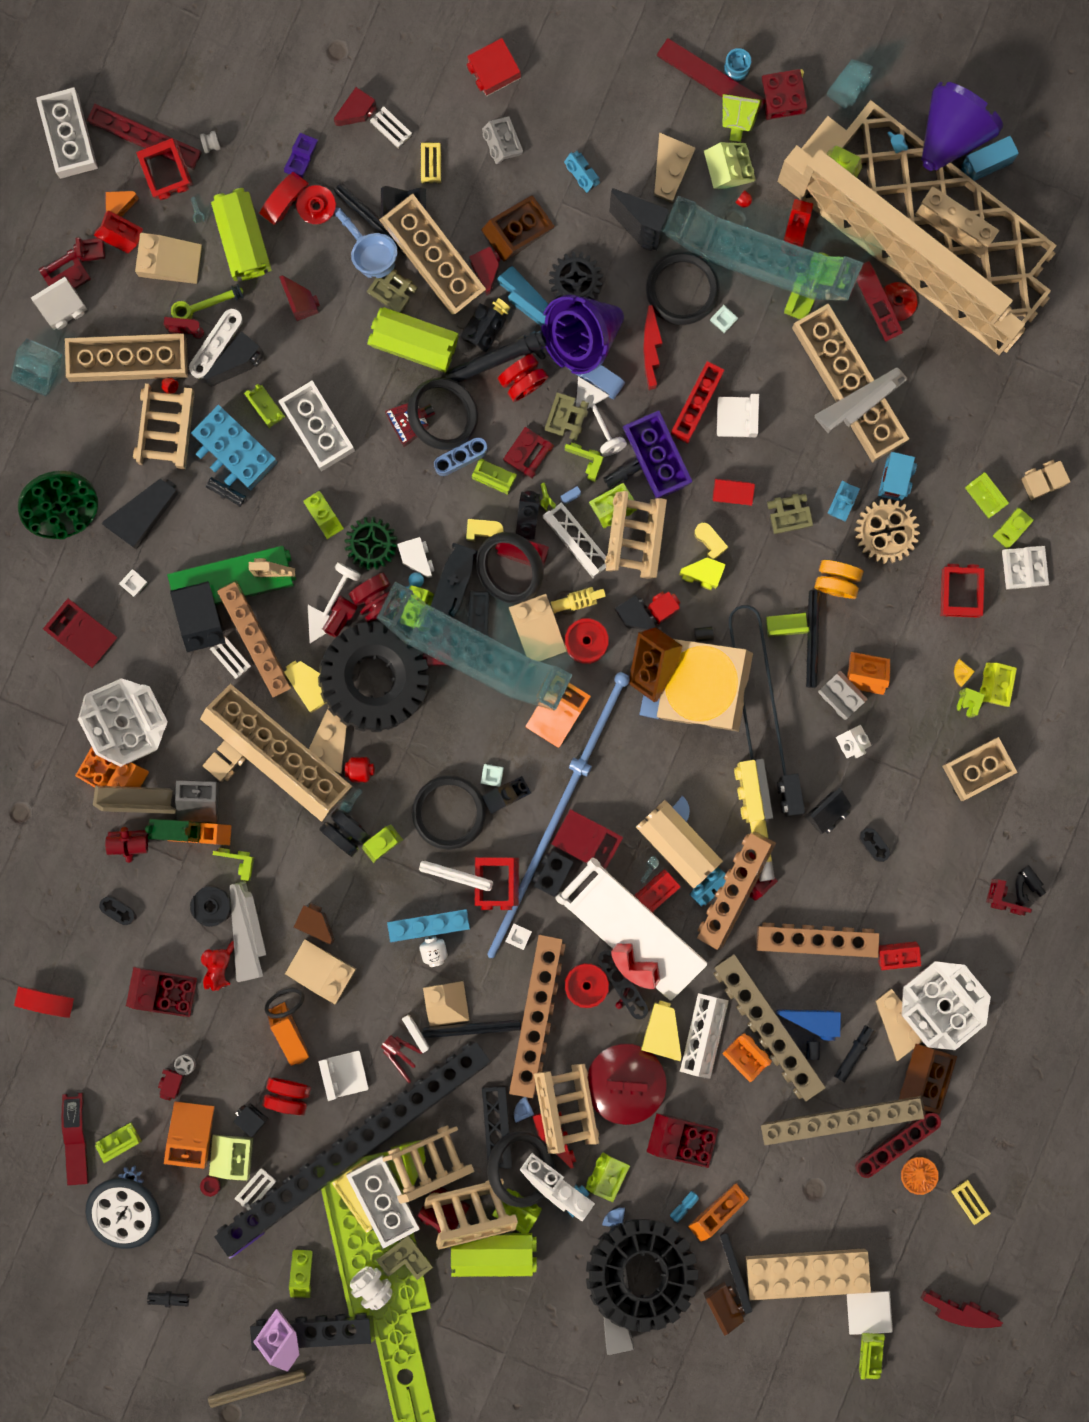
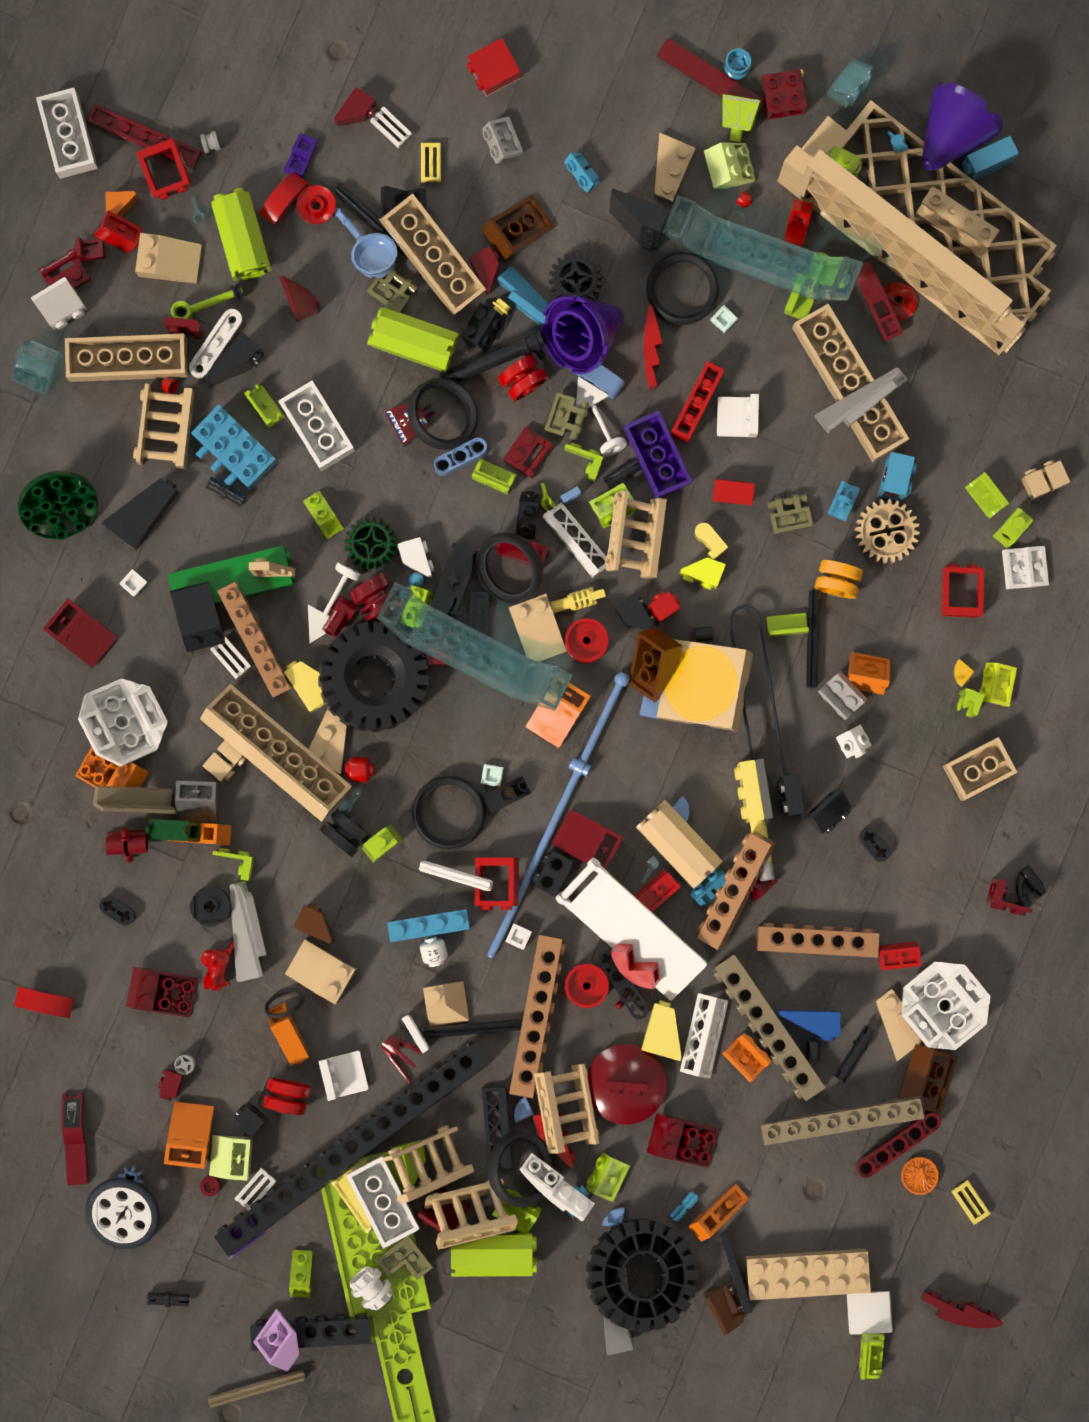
lime hinge [95,1122,142,1163] -> none
light yellow leg [466,519,504,542] -> none

